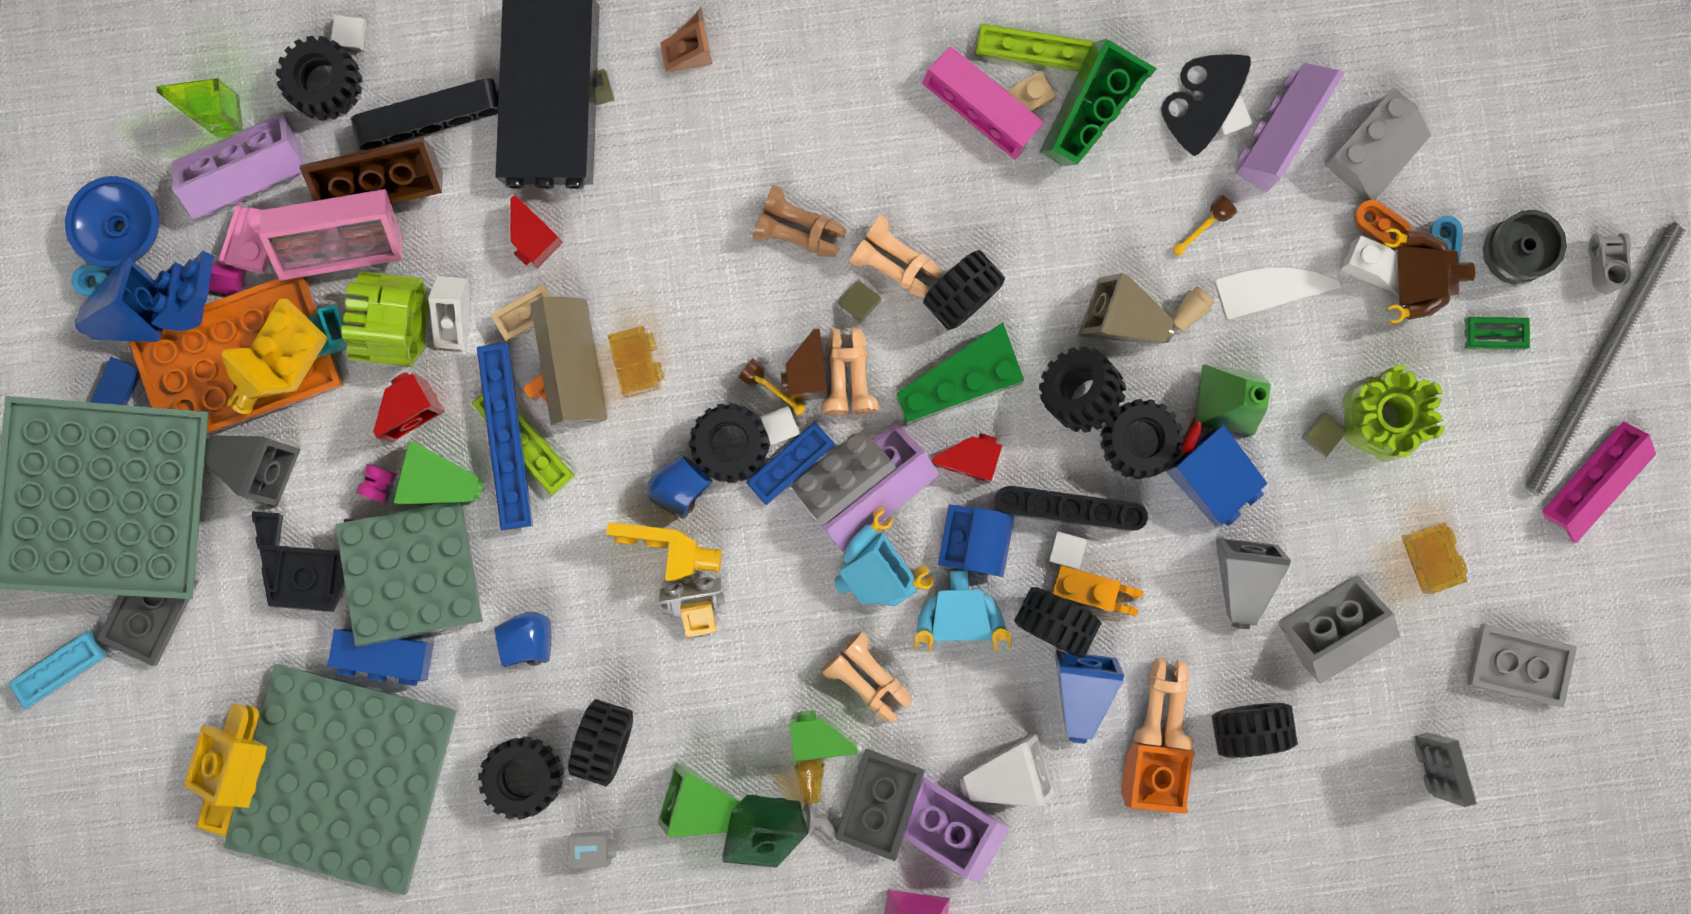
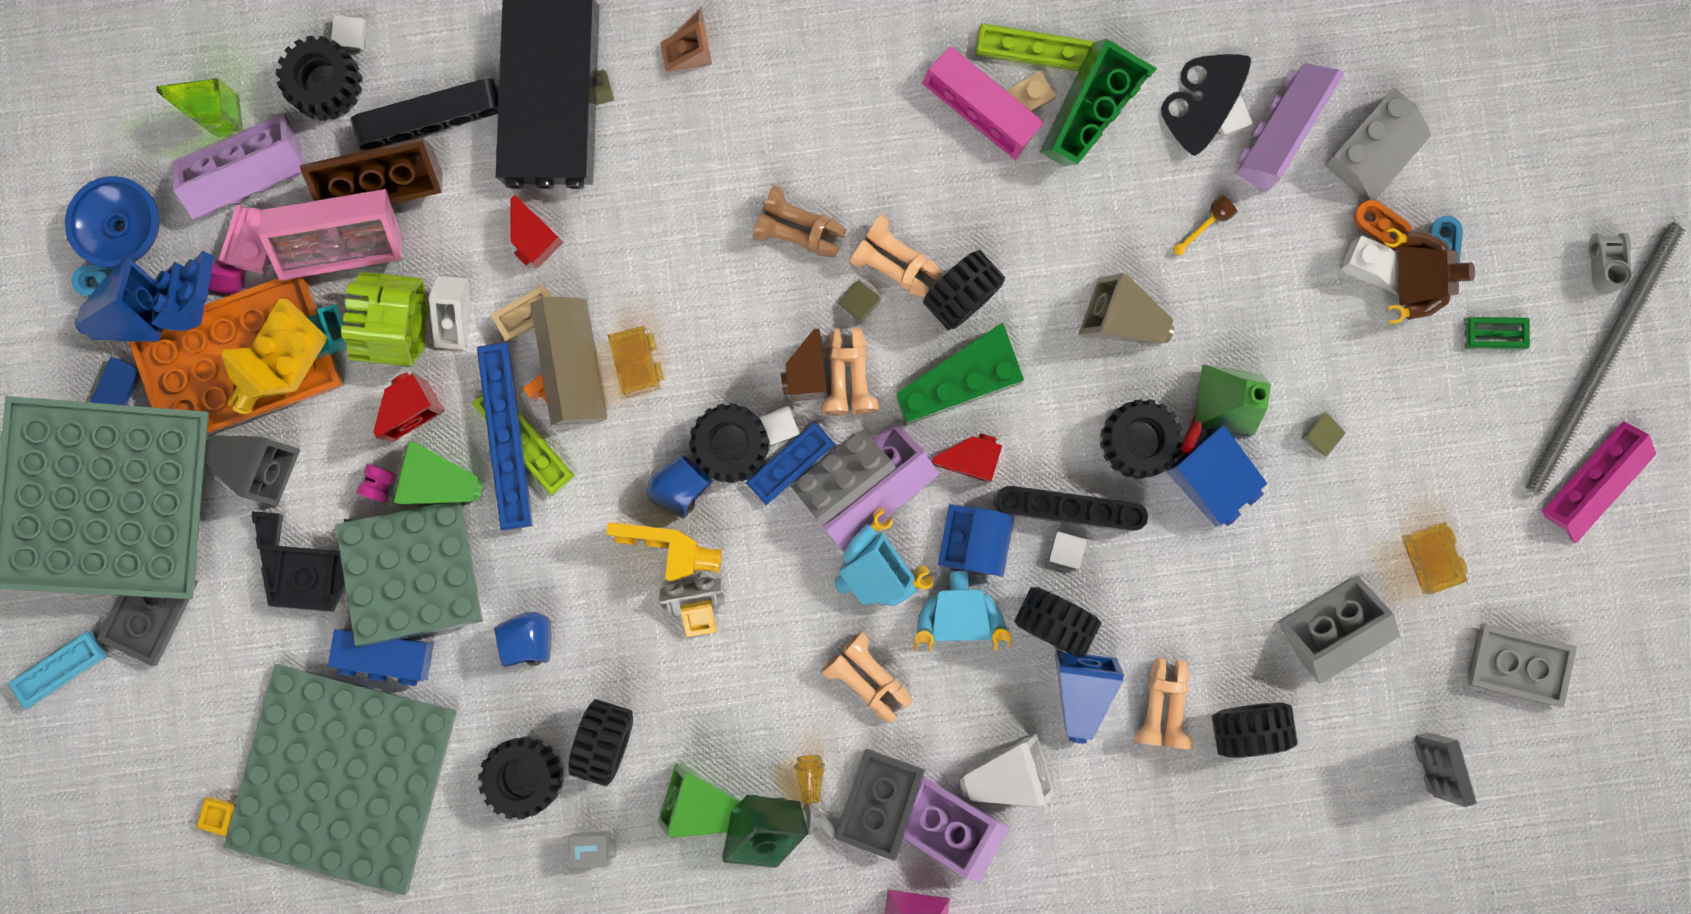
yellow brick [183,704,267,808] -> none
hinge [738,358,805,415] -> none
bright green slope [790,710,858,761] -> none
black tyre [1039,346,1126,433] -> none
light orange hinge [1052,565,1144,617] -> none
orange slope [1121,743,1195,814] -> none
tan cone [1172,286,1215,332] -> none
white sticker [1216,267,1340,320] -> none
slope [1216,537,1291,629] -> none
lime piece [1342,365,1445,461] -> none
pearl dark grey wheel [1483,209,1567,284] -> none

